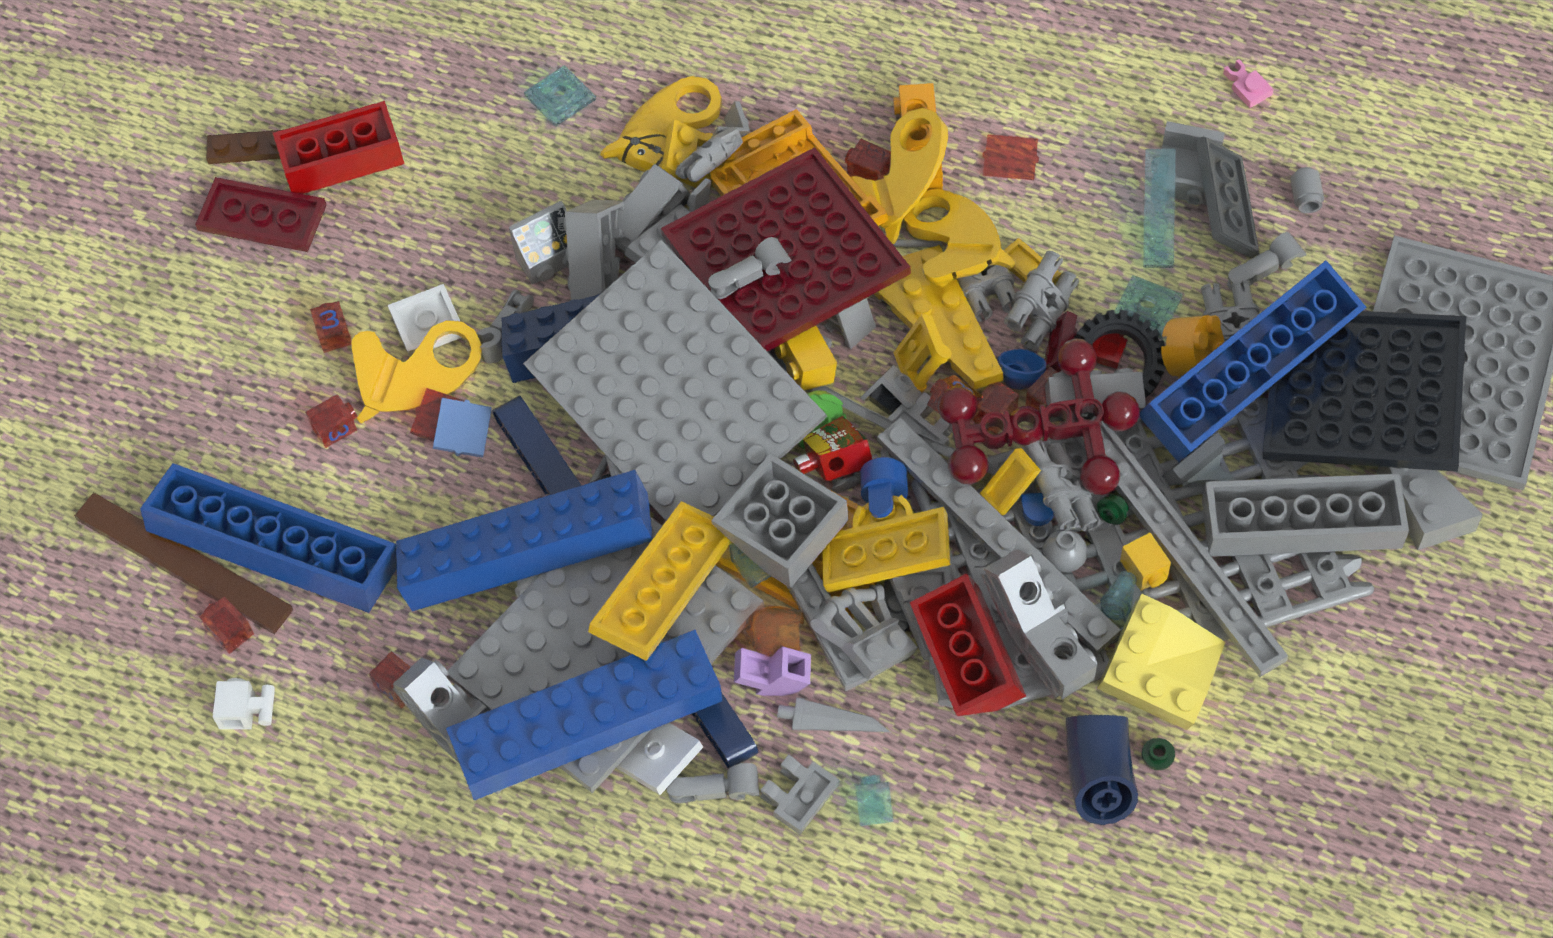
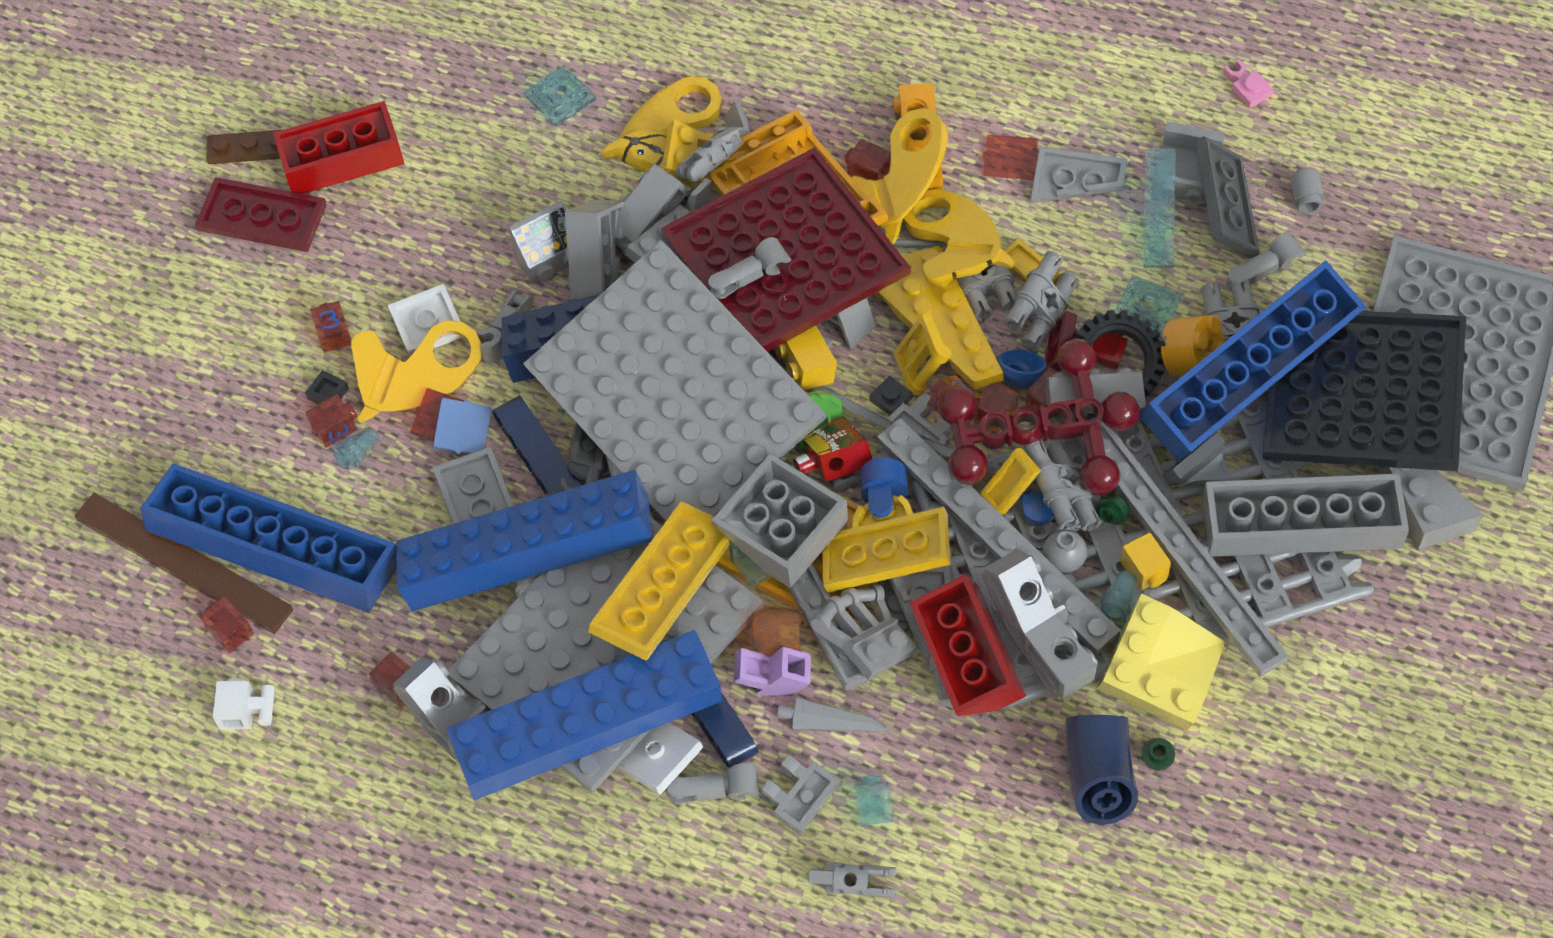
light grey bracket [860,365,922,409] -> none
none -> black plate [305,370,349,411]
none -> clear light blue cone [333,427,380,470]
none -> light grey plate [432,447,514,524]
none -> dark grey plate [560,423,603,491]
none -> light grey hinge [808,862,896,898]
none -> light grey wing [1030,146,1127,203]

